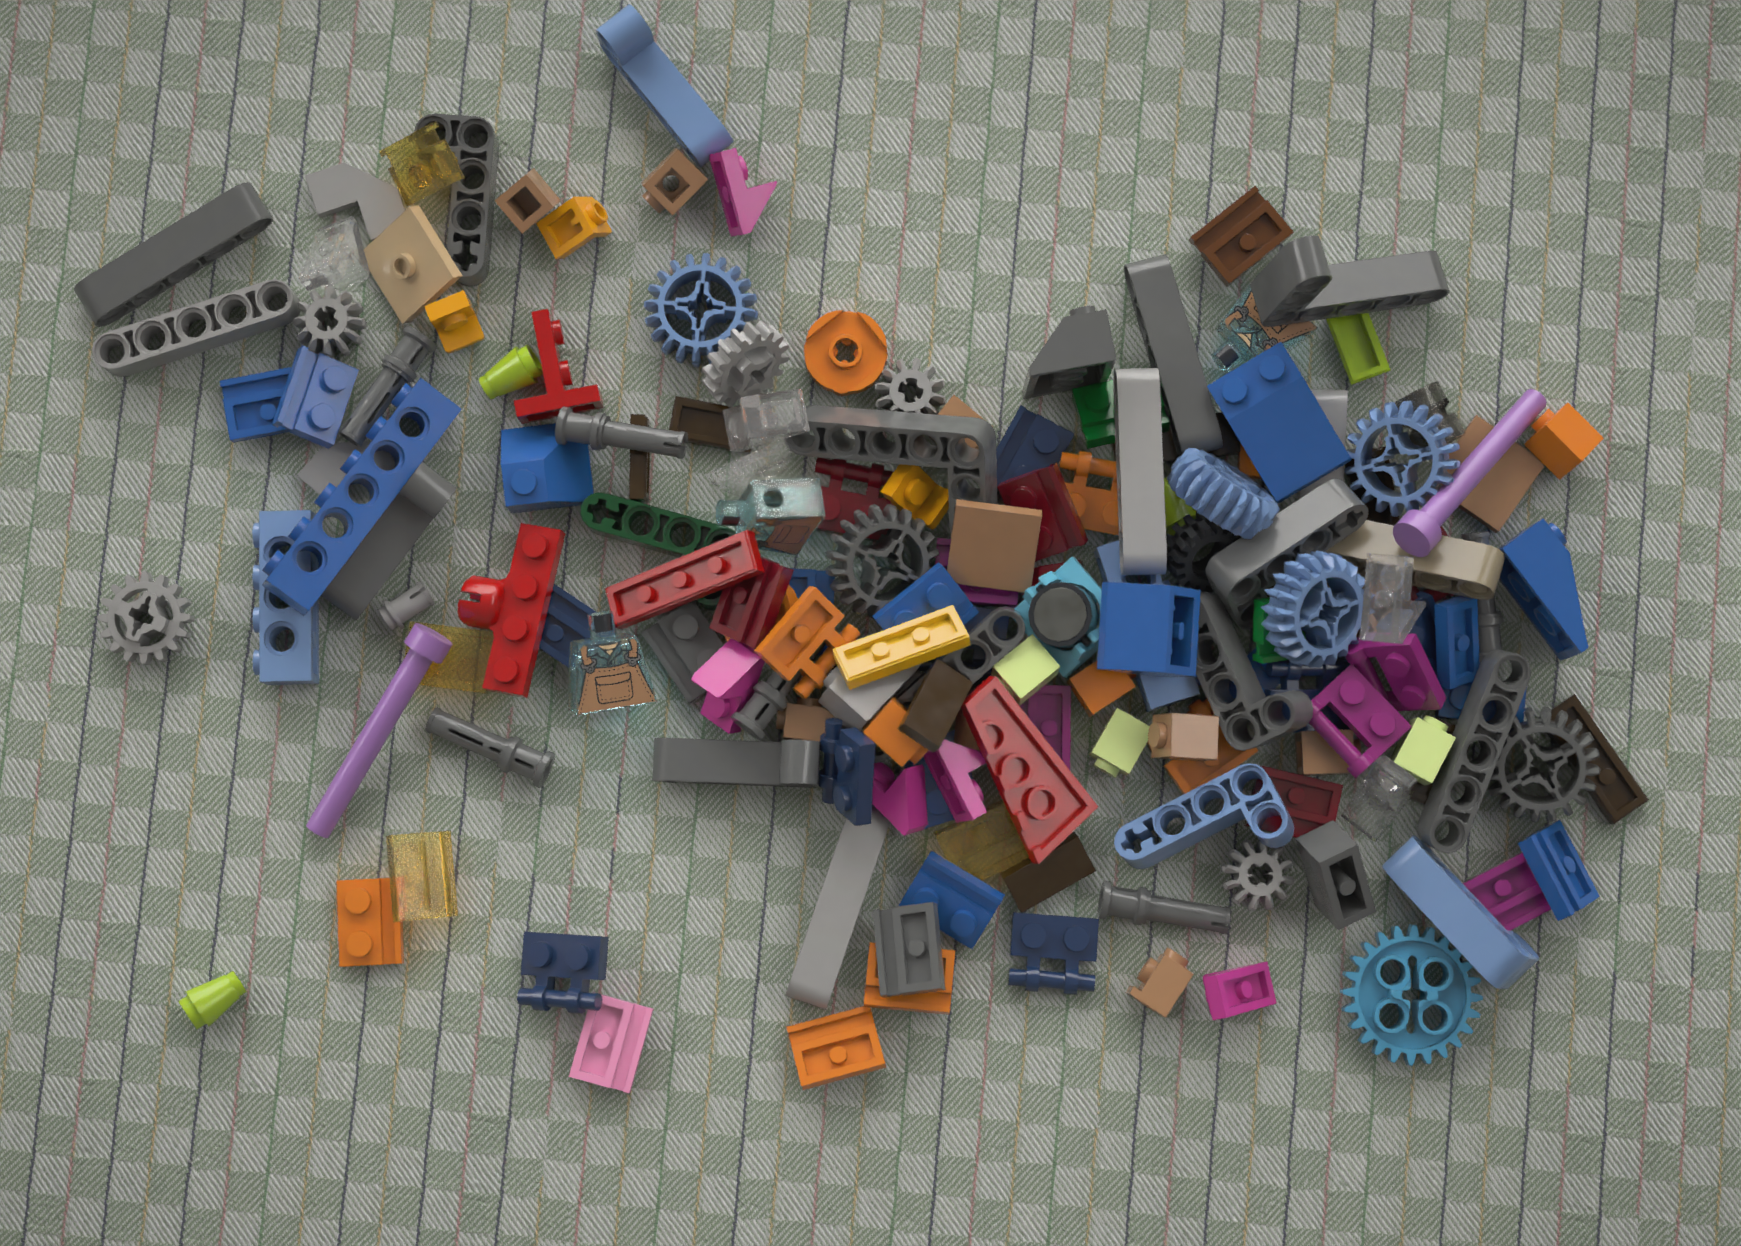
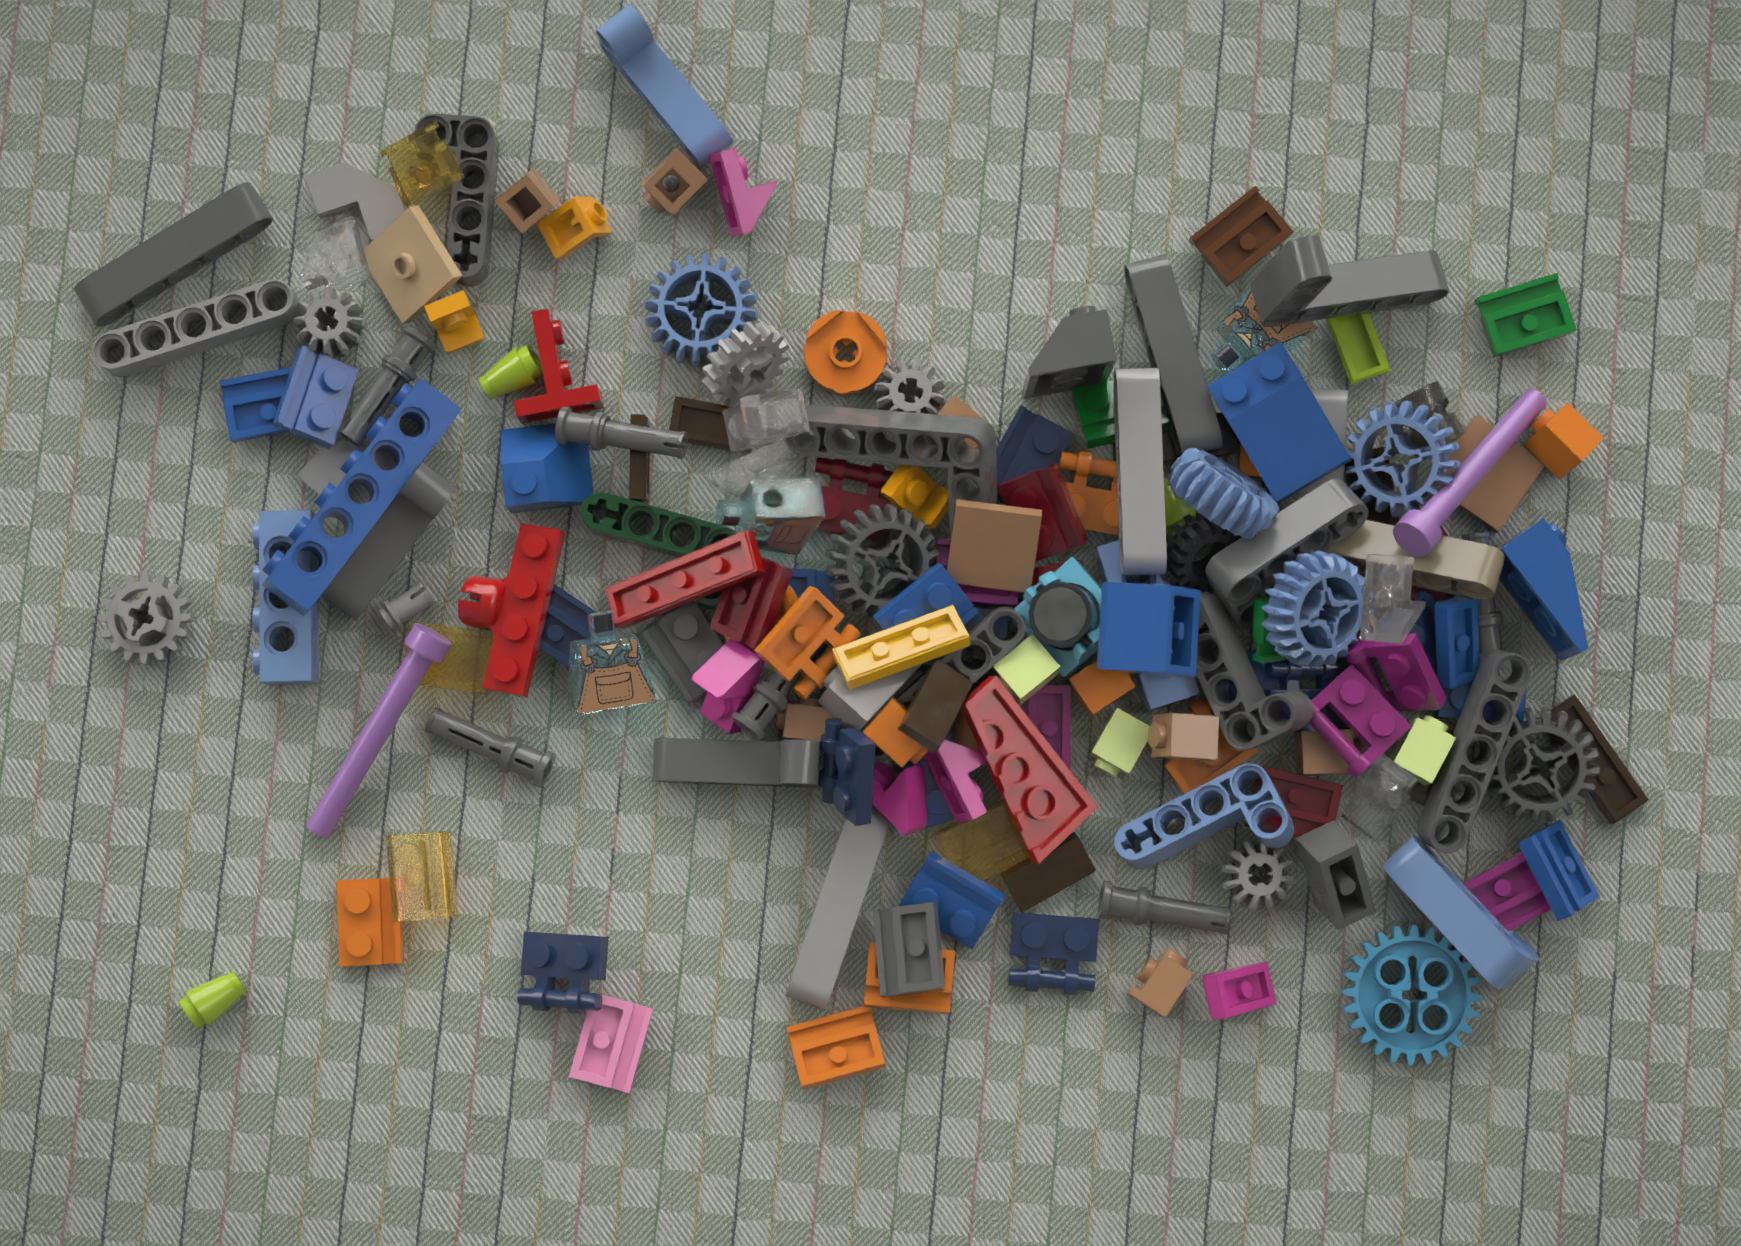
none -> green plate [1474,273,1577,358]

